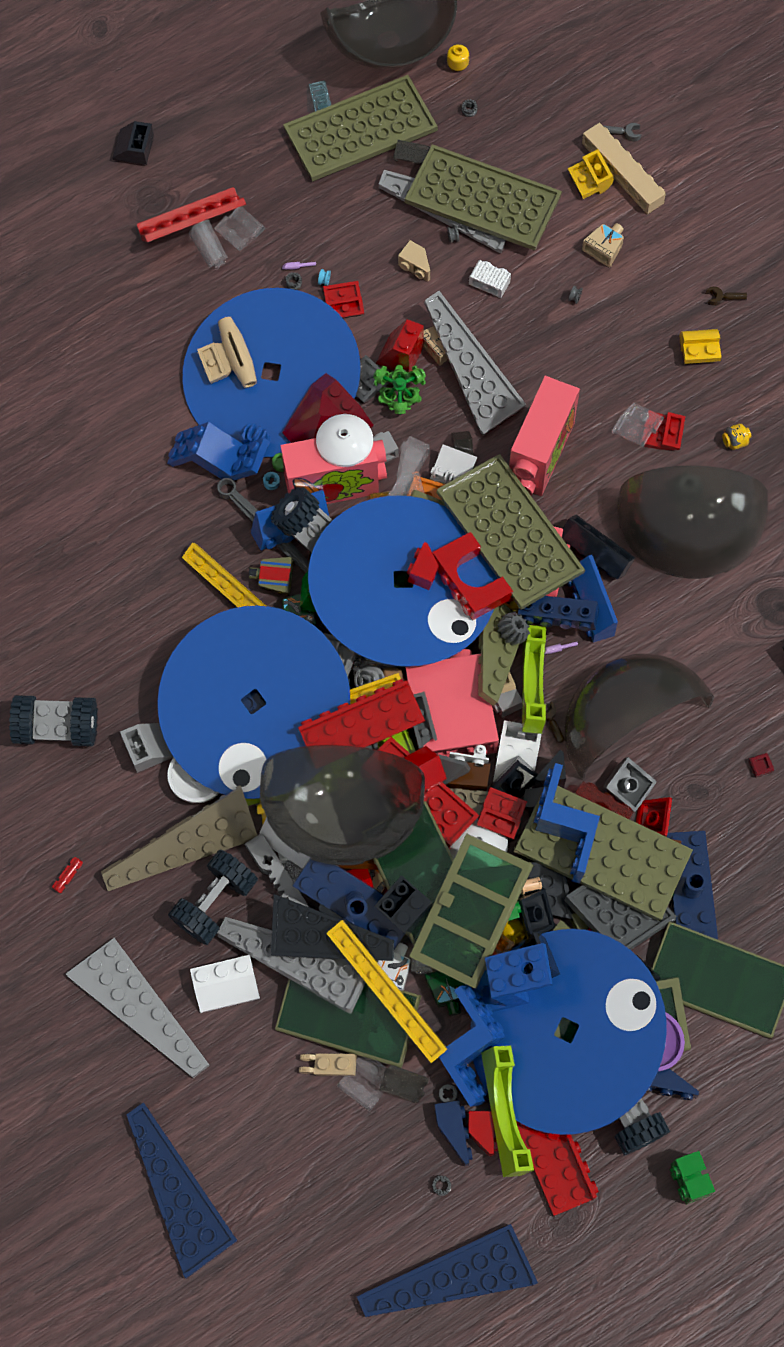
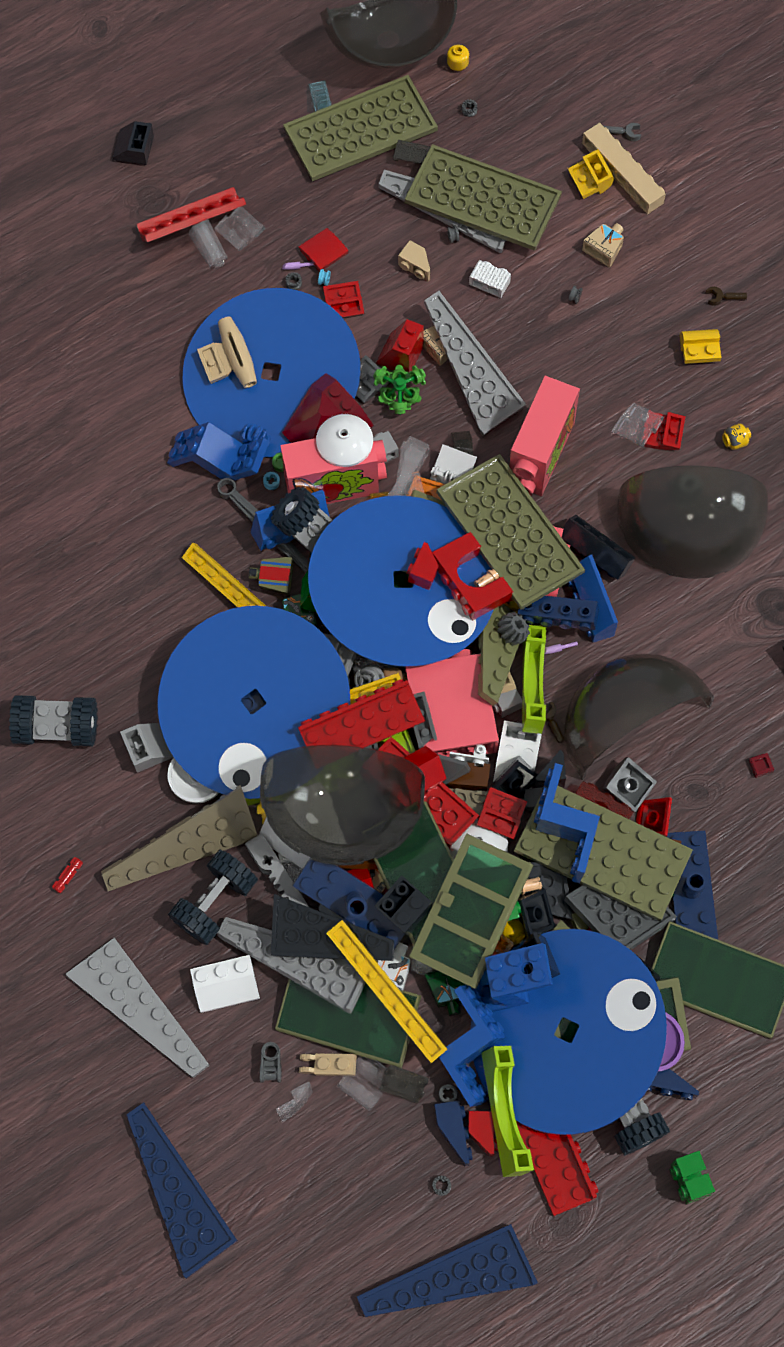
none -> dark grey piece [260,1042,282,1083]
none -> clear slope [276,1081,313,1122]
none -> red slope [298,228,349,272]
none -> light nougat pin [474,569,499,587]

